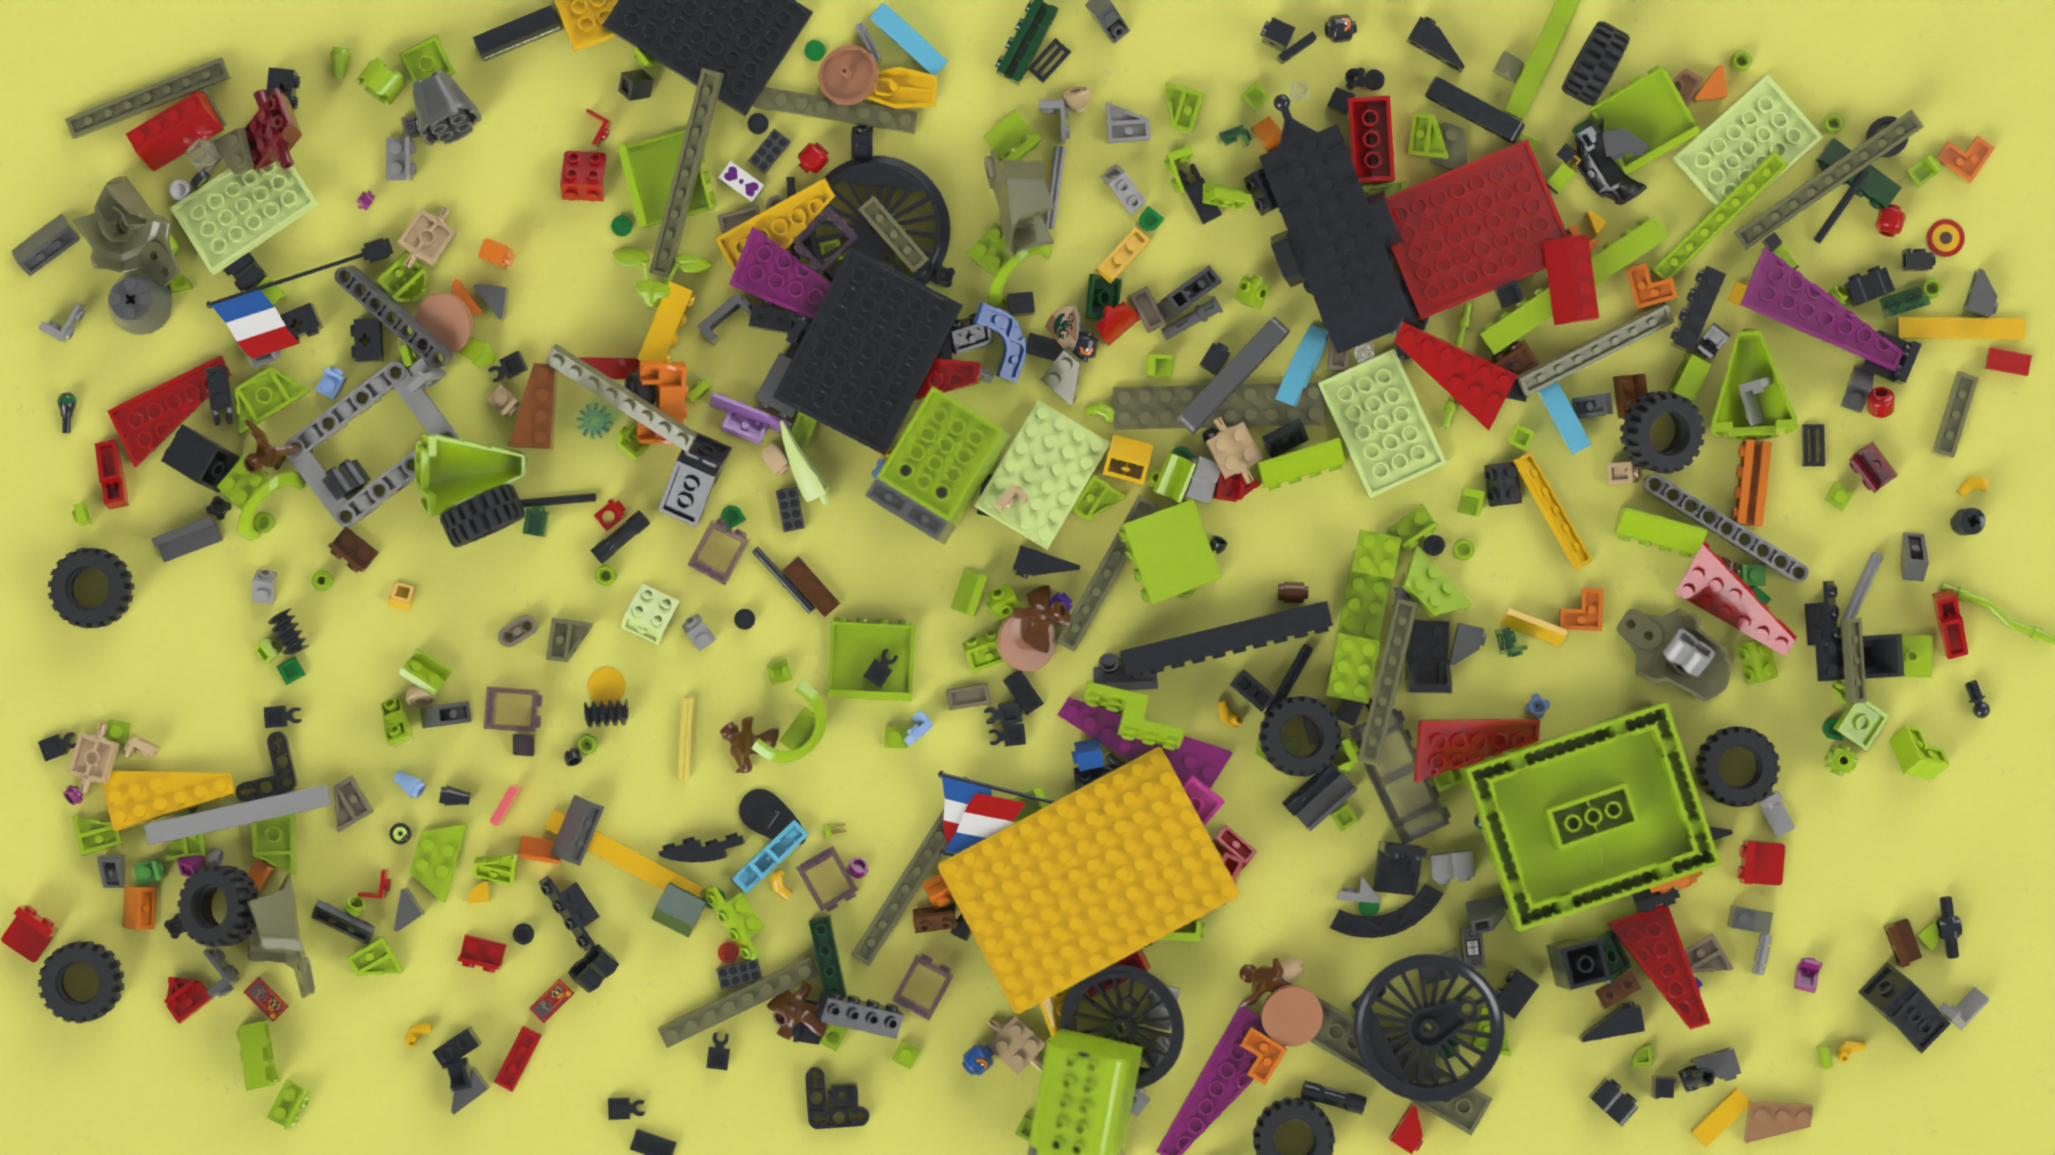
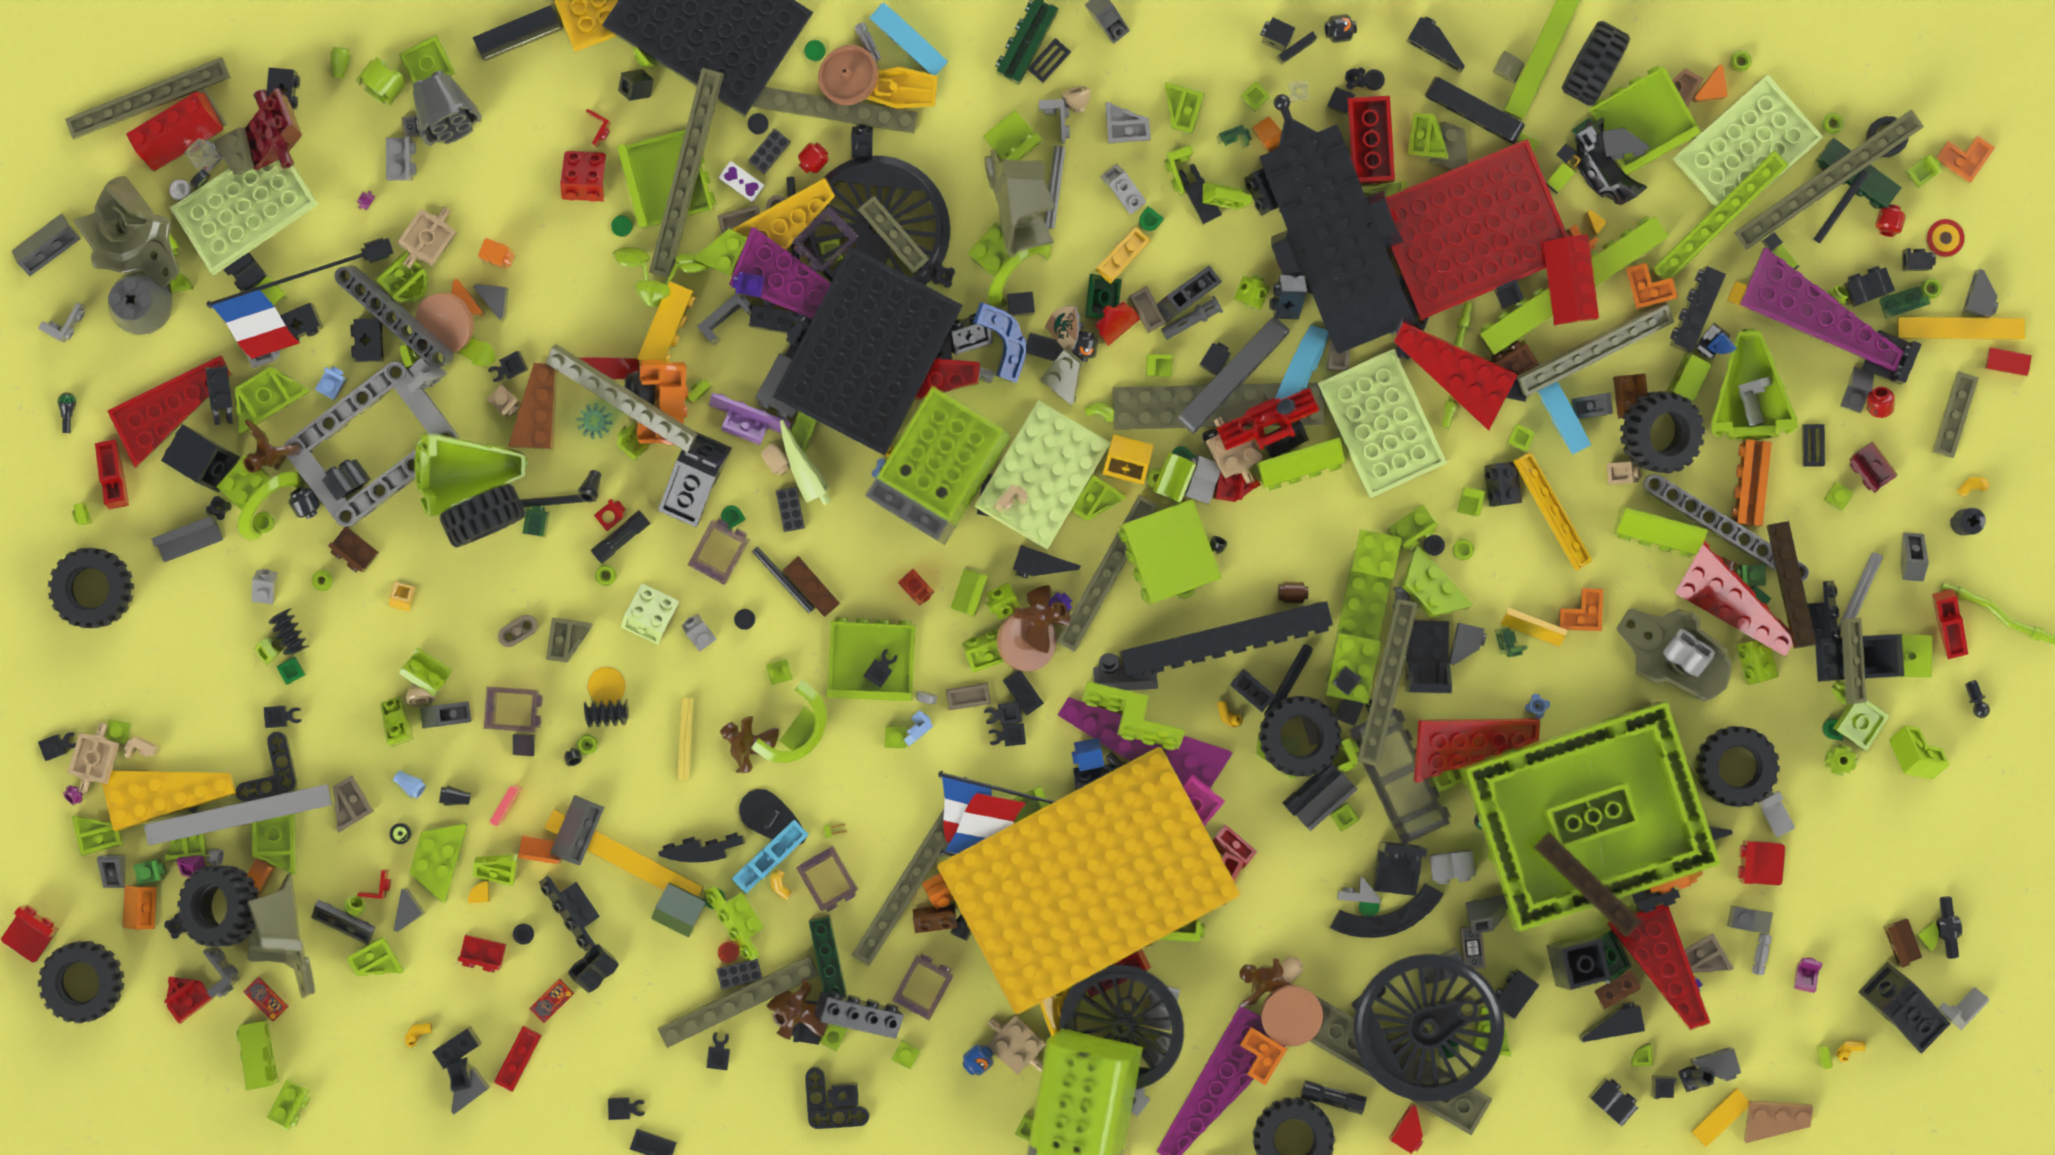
magenta plate [847,858,868,878] -> none
clear plate [1355,341,1376,364] -> none
none -> black head [288,487,320,519]
none -> black cone [578,470,602,502]
none -> lime wing [694,228,748,276]
none -> dark purple bracket [732,272,764,298]
none -> clear red bracket [898,569,935,606]
none -> light grey tile [916,691,938,704]
none -> red piece [1217,388,1320,450]
none -> black brick [1269,275,1307,319]
none -> black panel [1331,666,1362,696]
none -> dark brown plate [1533,832,1642,937]
none -> blue tile [1707,333,1737,354]
none -> dark brown plate [1767,521,1816,649]

